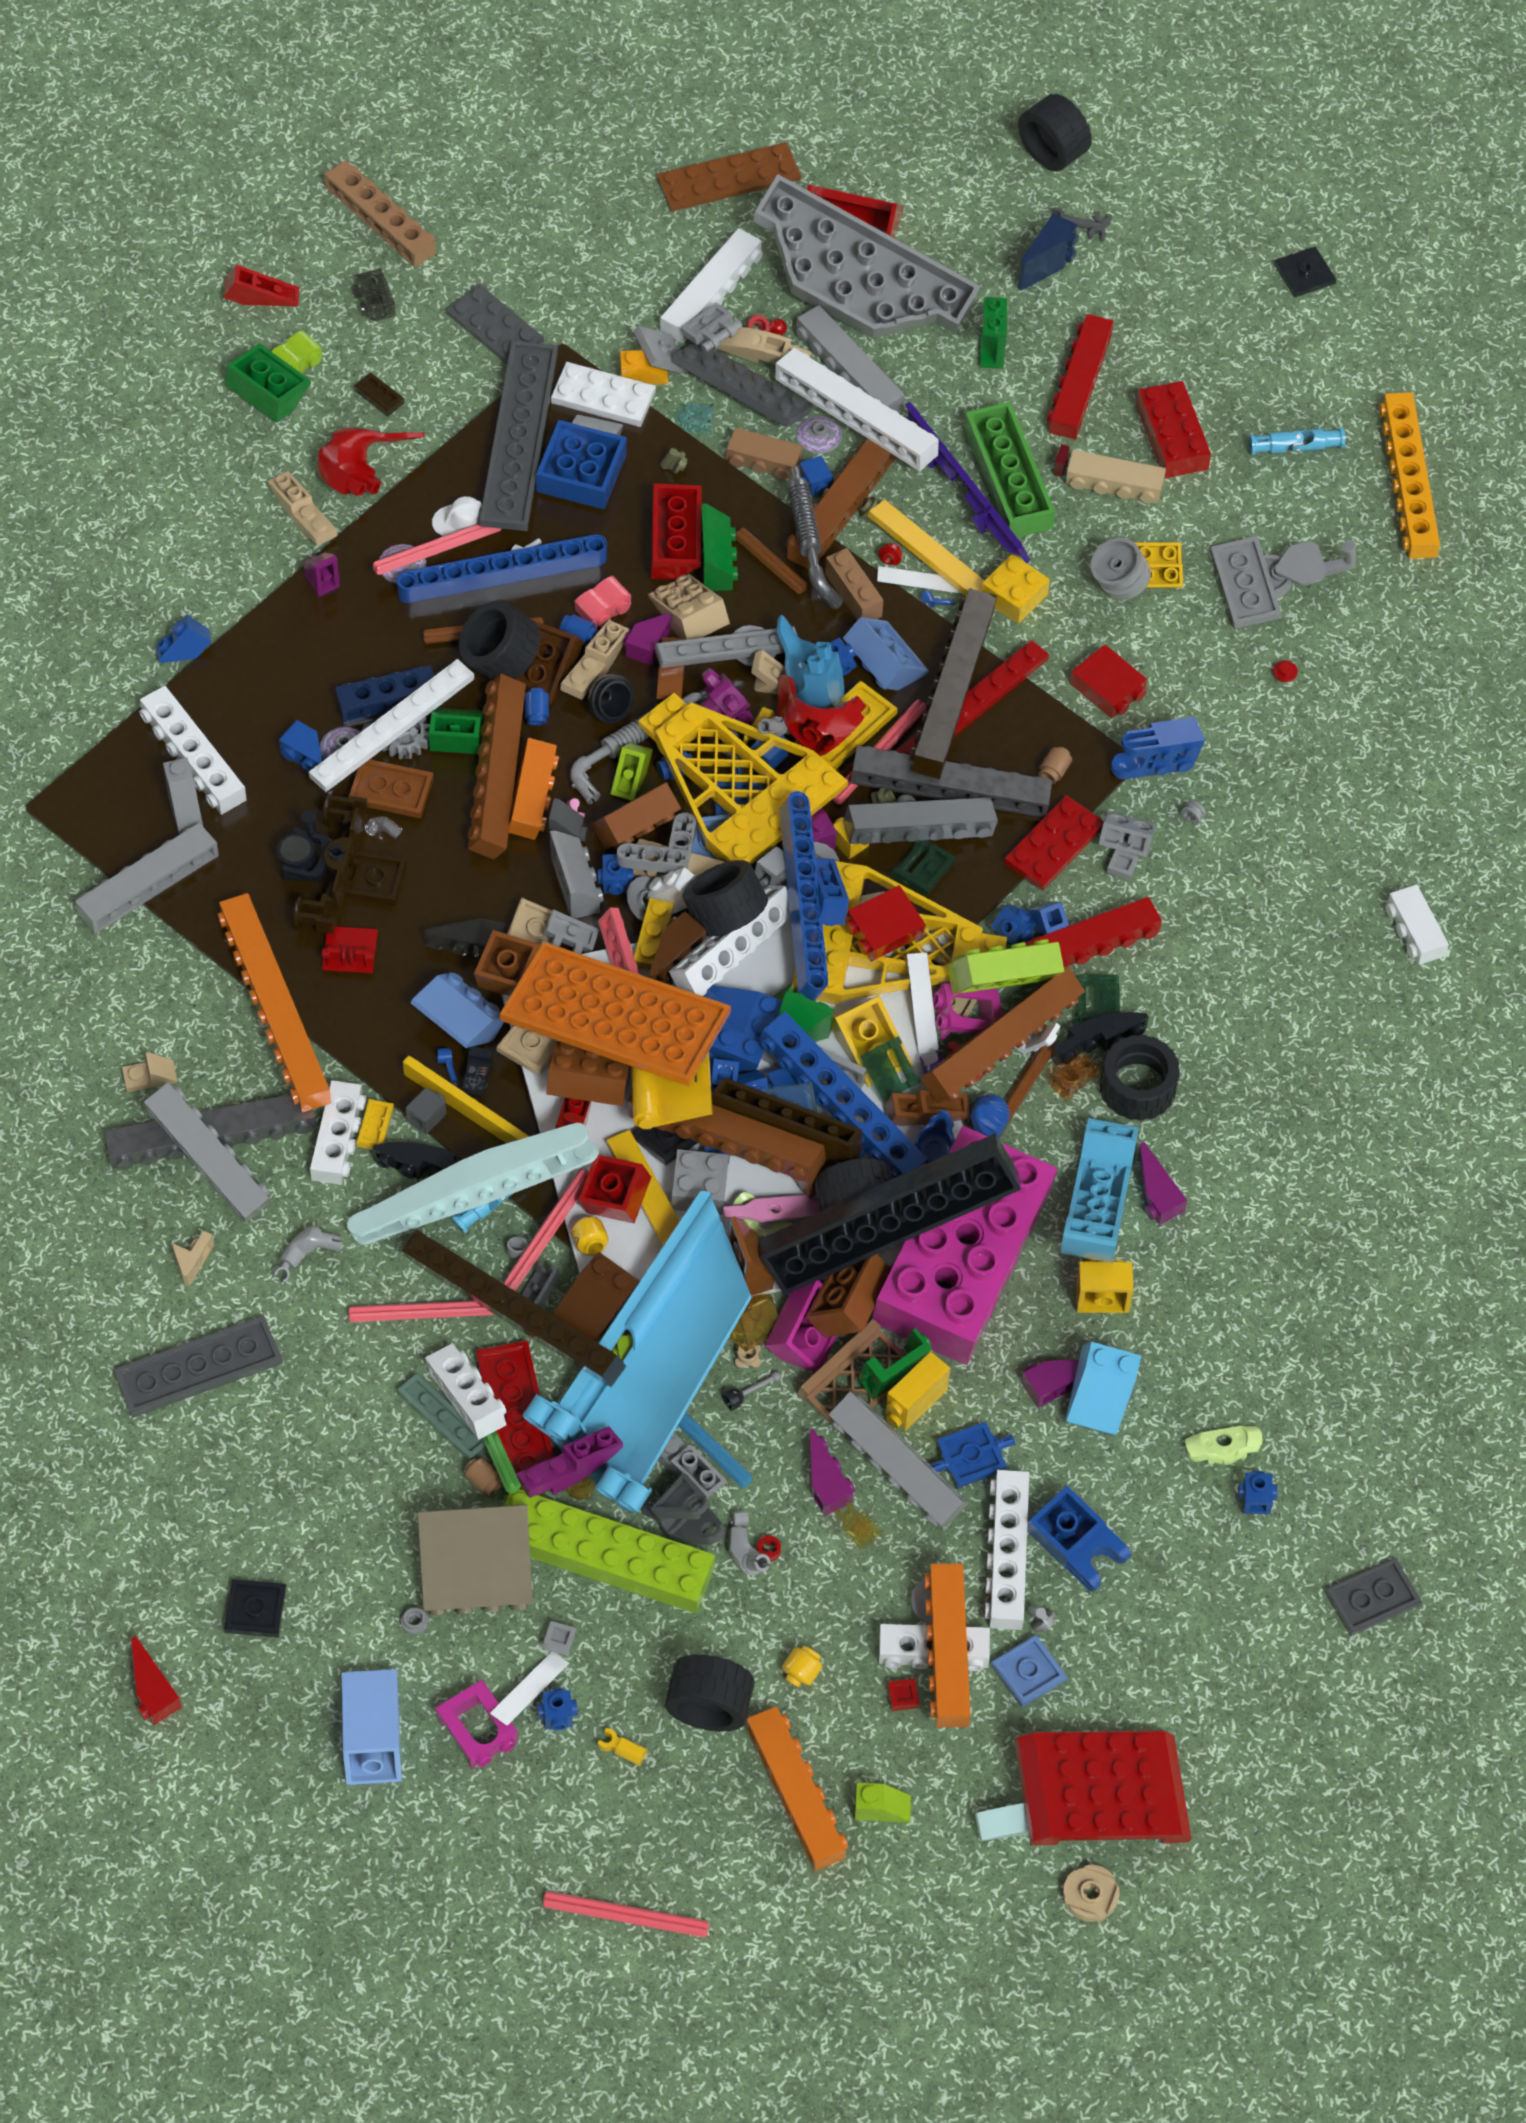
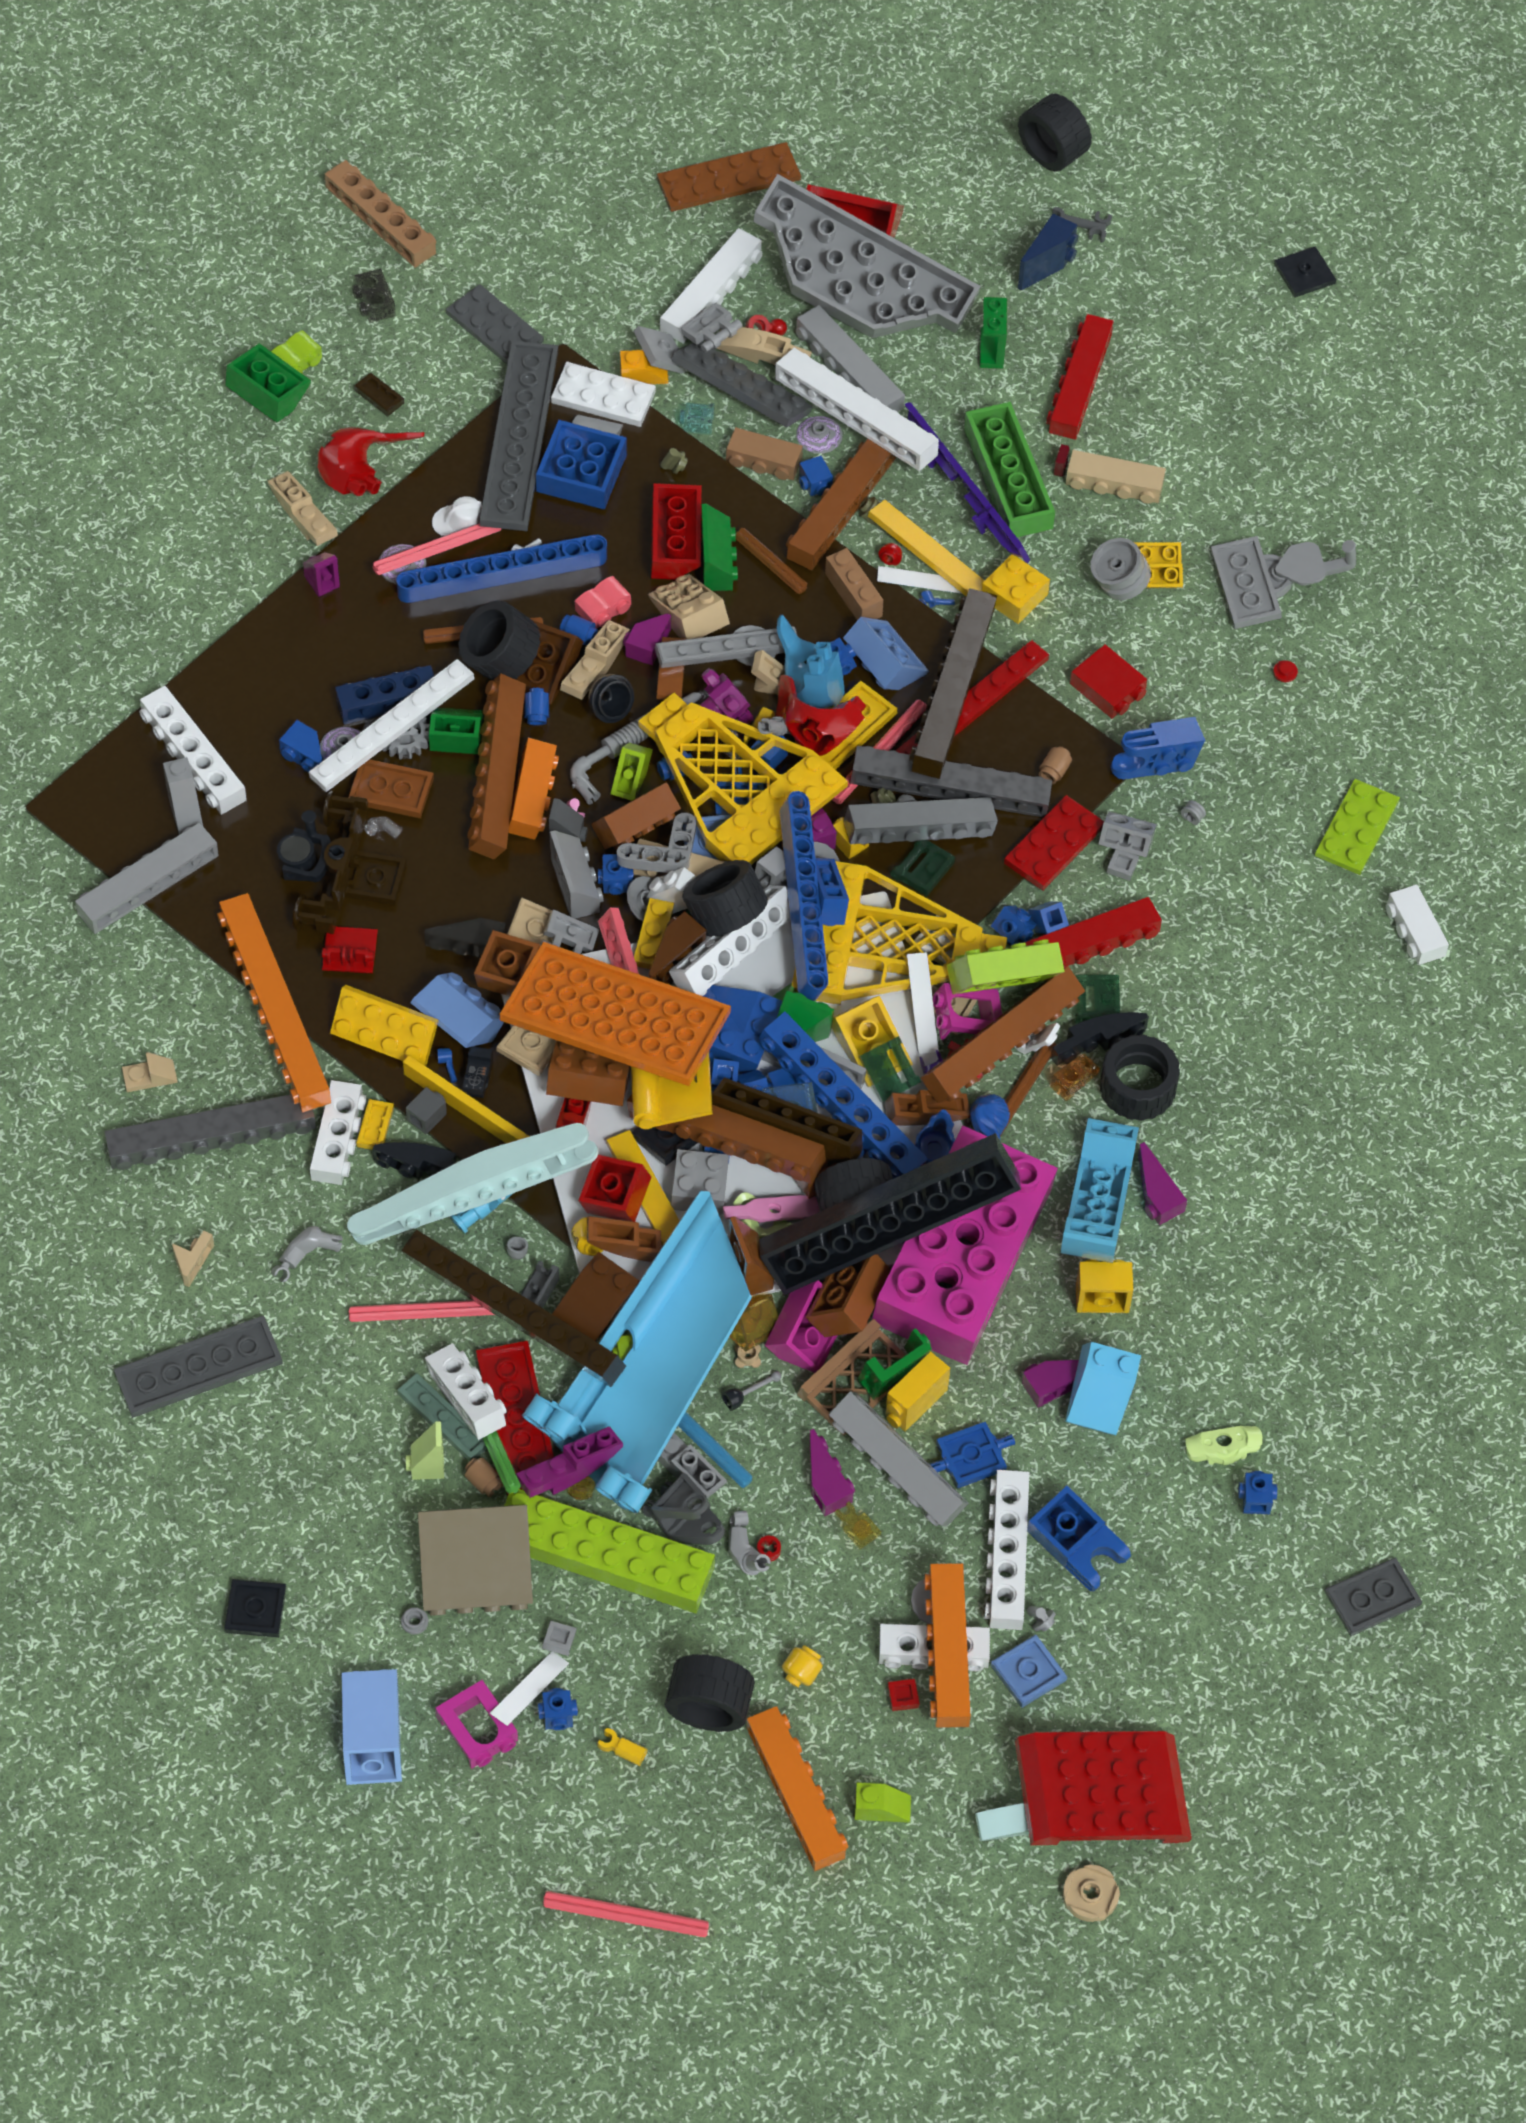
red slope [131,1636,182,1725] -> none
light grey brick [144,1082,270,1223] -> none
blue slope [156,614,211,663] -> none
red slope [223,264,300,307] -> none
coral axle [503,1169,589,1291] -> none
flat silver piece [787,465,843,609] -> none
red brick [845,885,926,962] -> none
red brick [1136,381,1211,479] -> none
medium azure piece [1248,427,1345,455] -> none
light orange brick [1379,392,1440,559] -> none
none -> yellow plate [330,985,439,1066]
none -> yellowish green slope [406,1421,444,1480]
none -> dark orange slope [587,1216,661,1262]
none -> lime plate [1315,779,1400,875]

